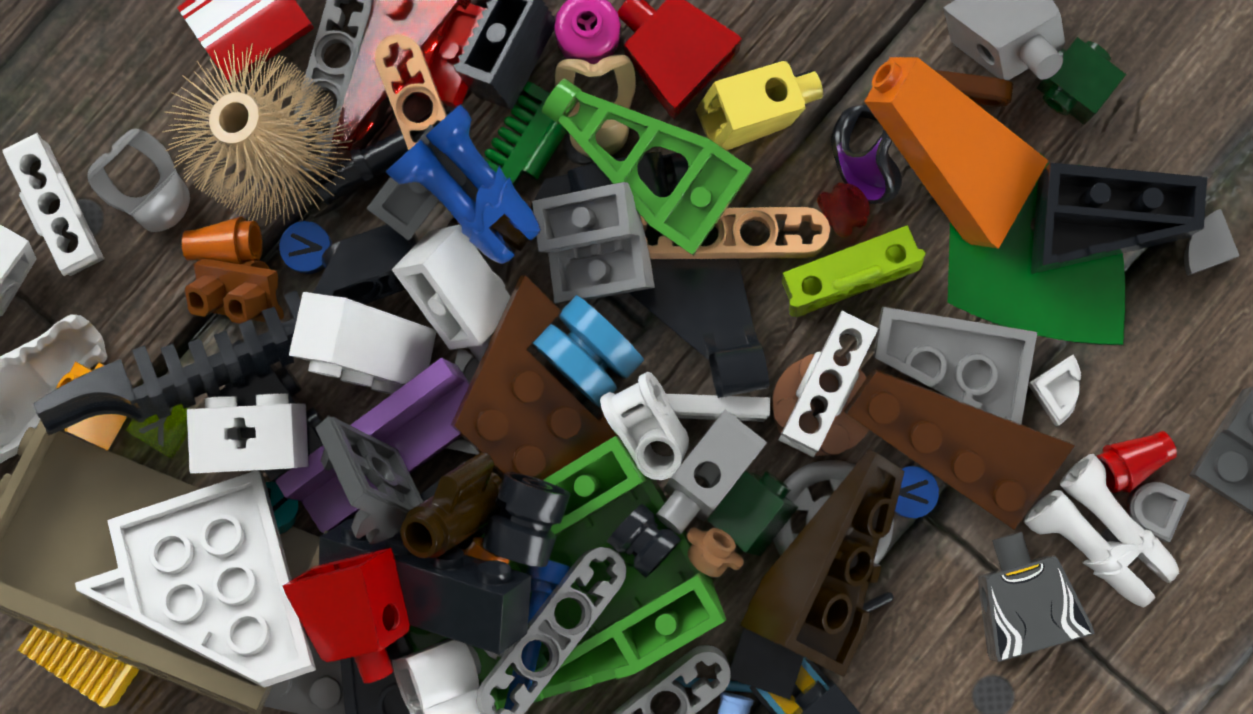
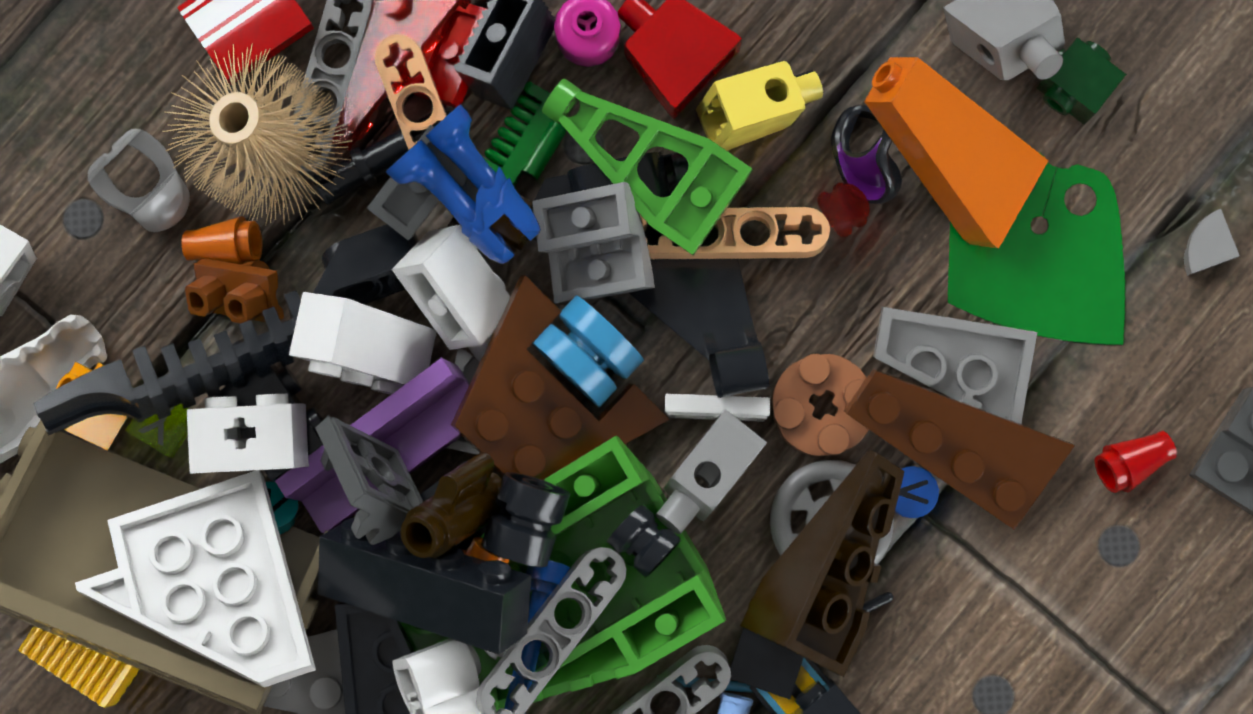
white piece [2,133,105,276] -> none
blue tile [279,221,333,274] -> none
red torso [282,548,410,684] -> none
tan piece [555,55,636,158] -> none
white piece [600,372,689,480] -> none
medium nougat plate [687,528,744,577] -> none
dark green brick [707,470,798,556] -> none
white piece [778,311,878,457] -> none
lime piece [782,225,925,318] -> none
reddish brown tile [935,70,1014,107] -> none
dark grey torso [978,532,1095,662] -> none
white piece [1023,454,1179,608] -> none
white tile [1028,355,1081,426] -> none
black wedge [1031,162,1207,274] -> none
light grey tile [1126,482,1190,542] -> none

